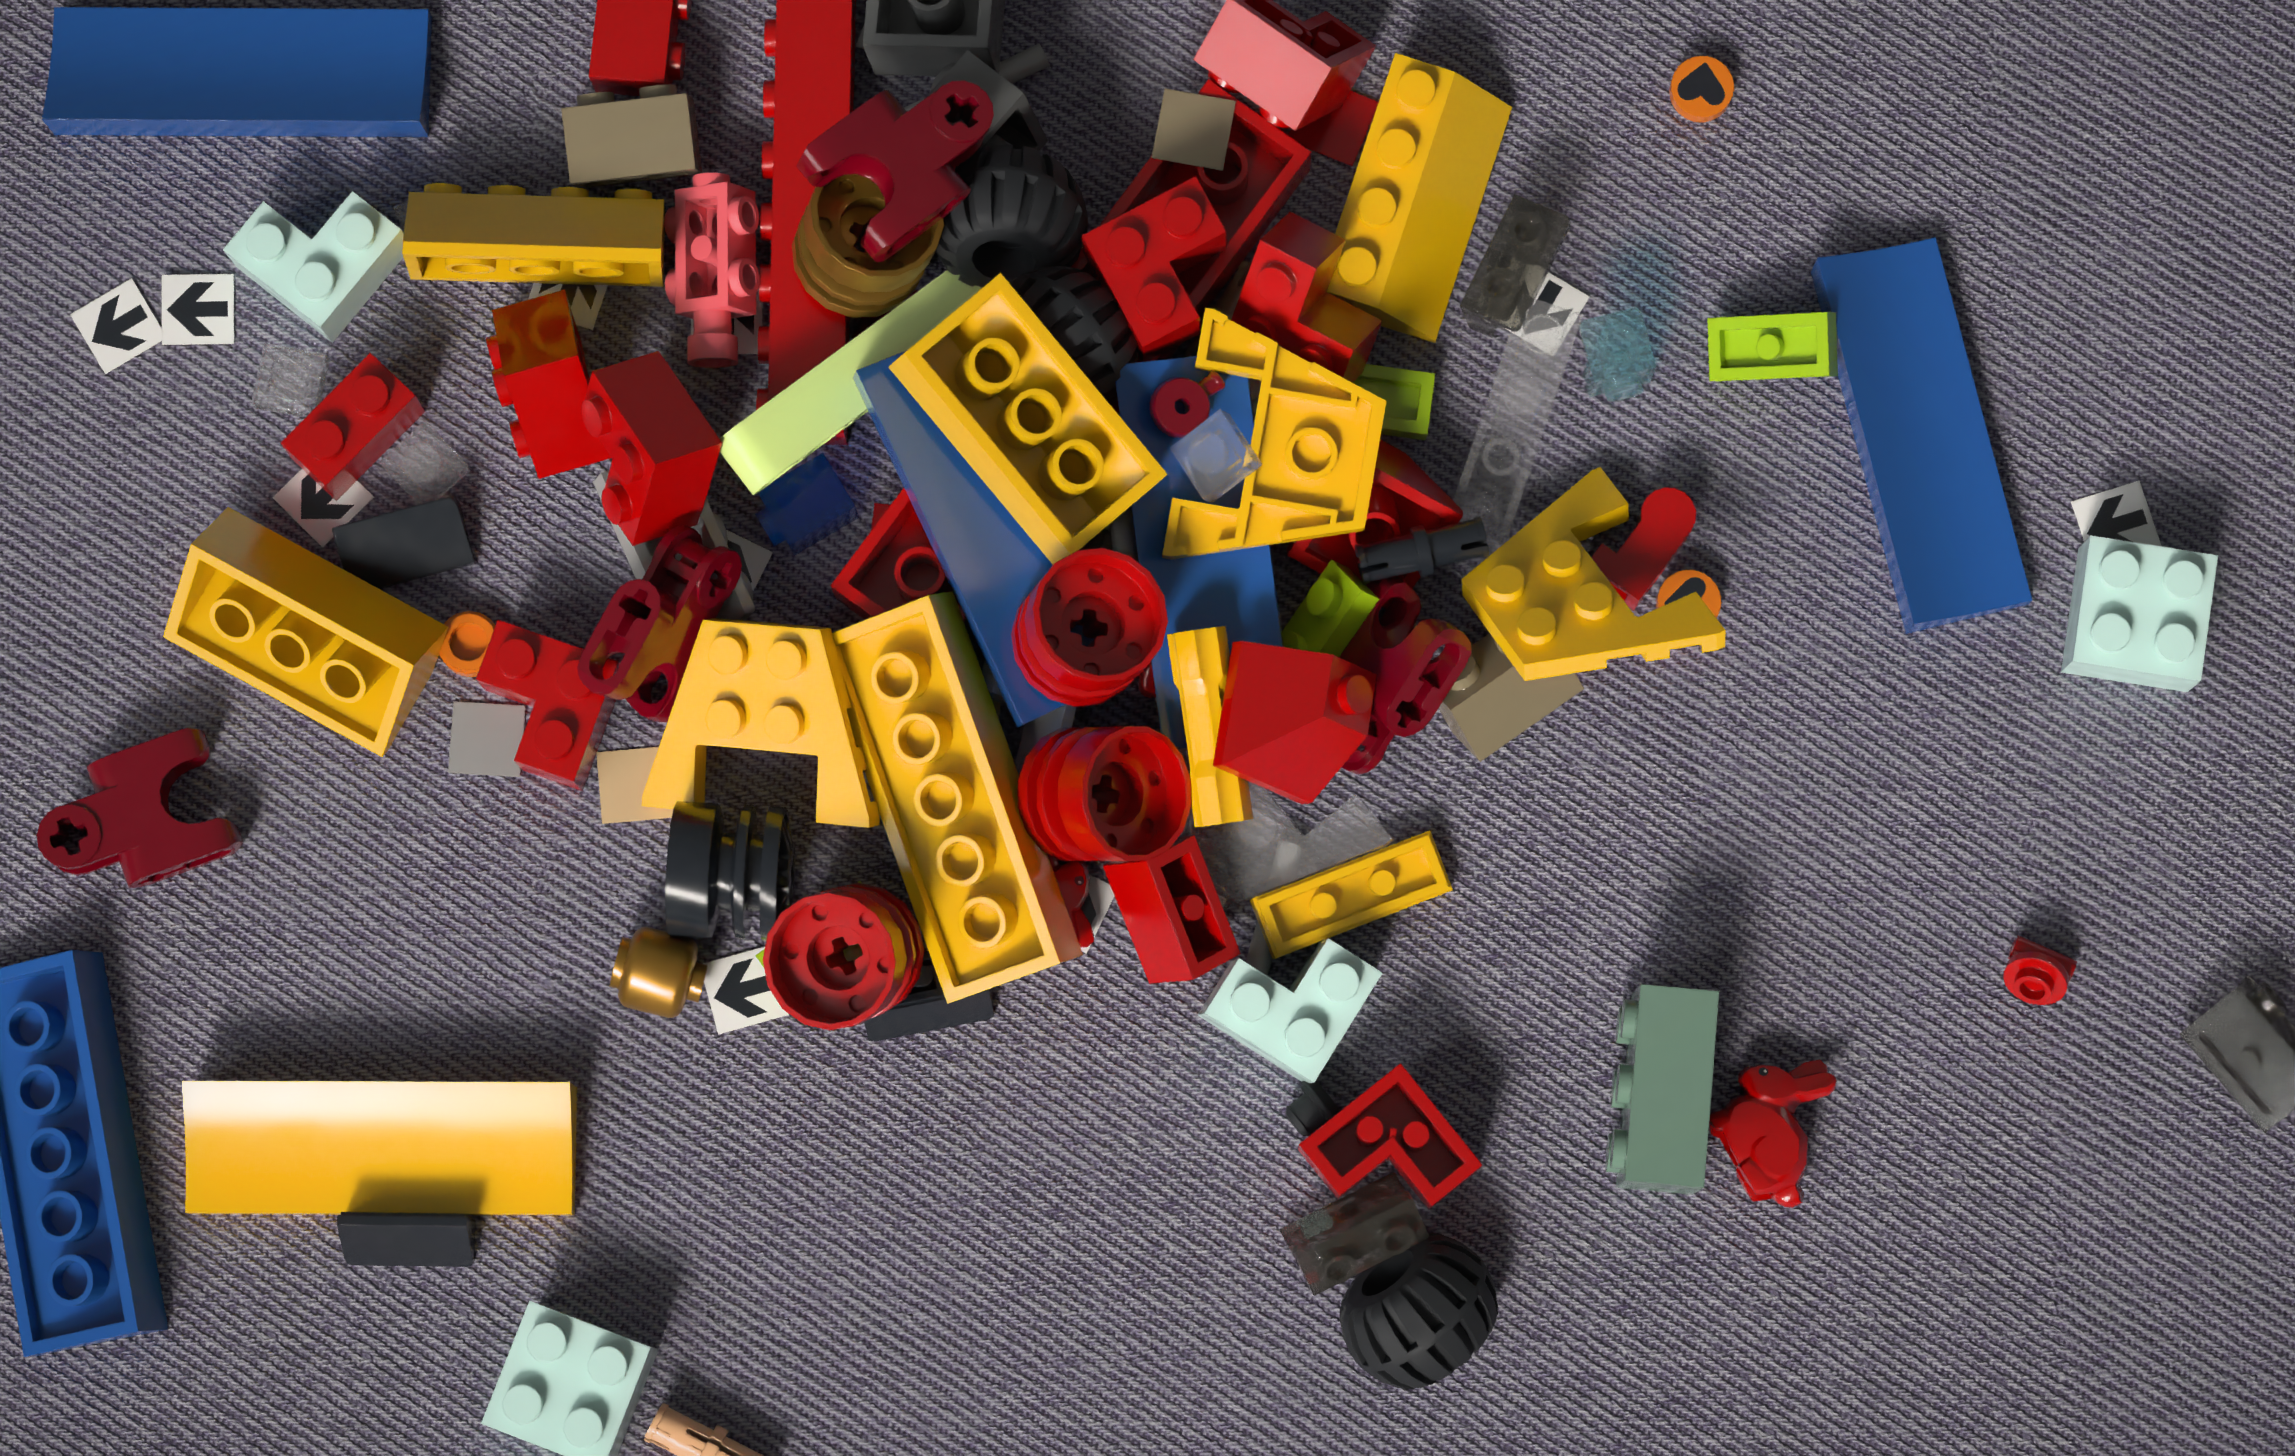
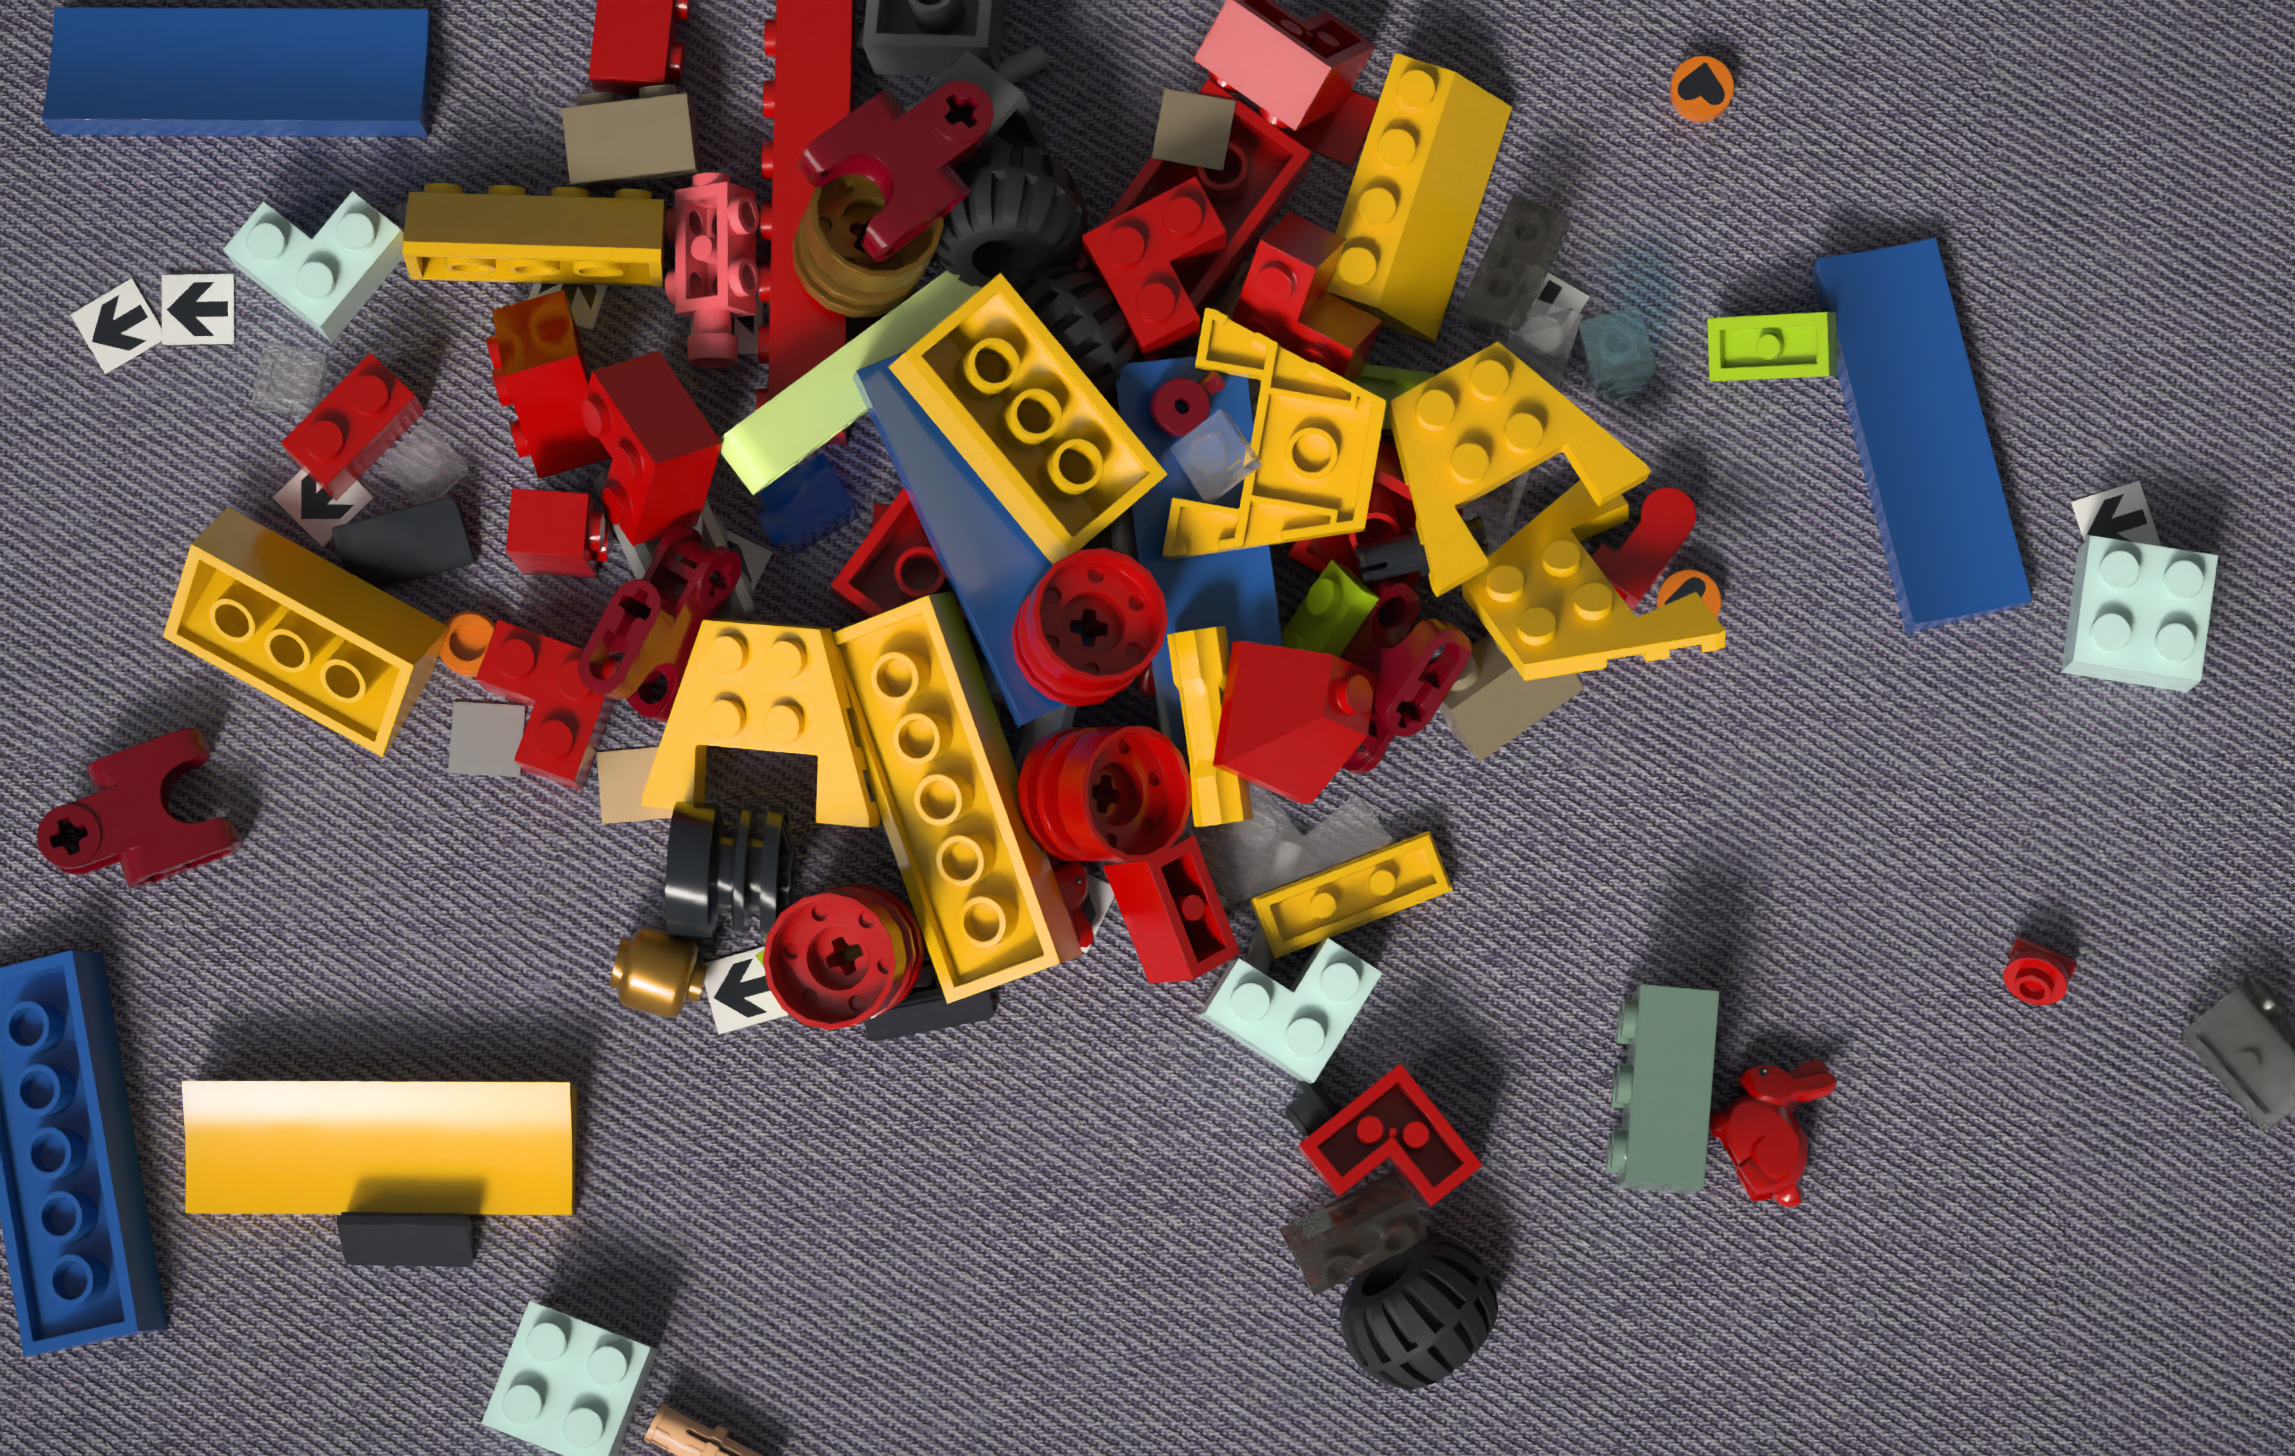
none -> red brick [506,488,612,579]
none -> yellow wing [1387,342,1651,597]

